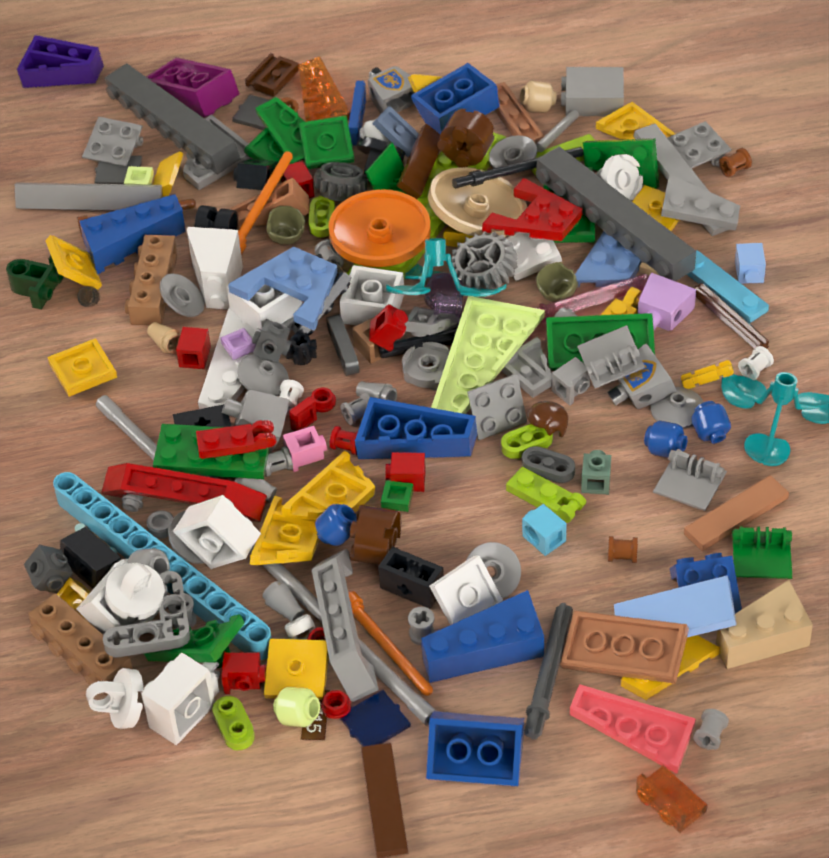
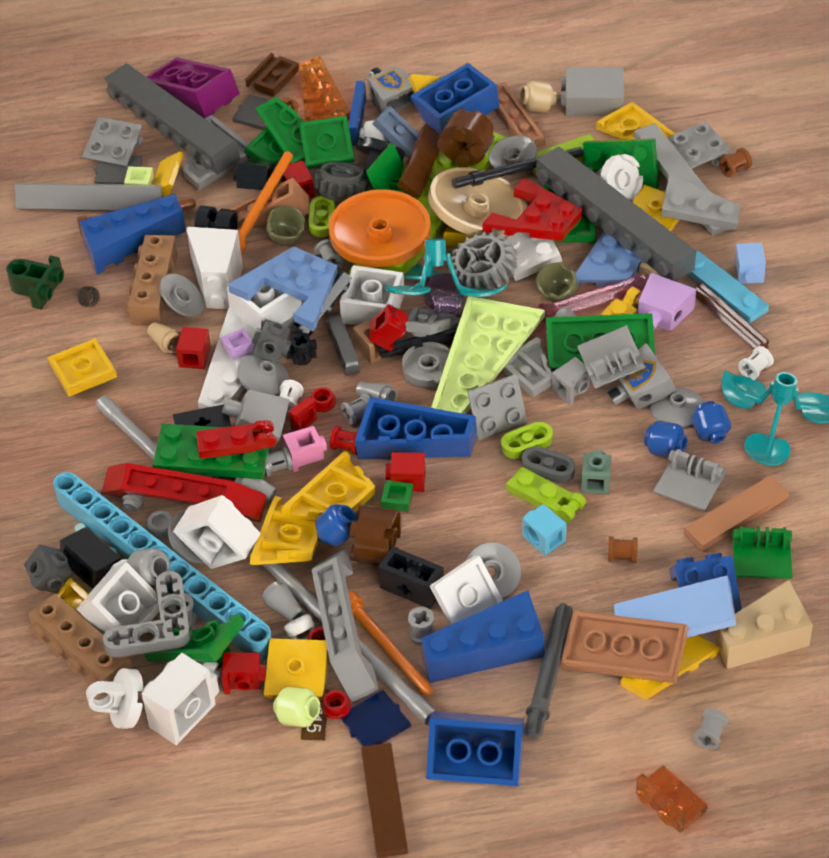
dark purple wedge [17,35,104,88] -> none
yellow plate [45,235,102,292] -> none
white tile [105,563,165,620] -> none
lime plate [212,696,255,750] -> none
reddish brown hair [527,401,569,438] -> none
light grey bar [536,110,579,152] -> none
coral wing [570,684,696,774] -> none
yellow axle [681,360,734,389] -> none

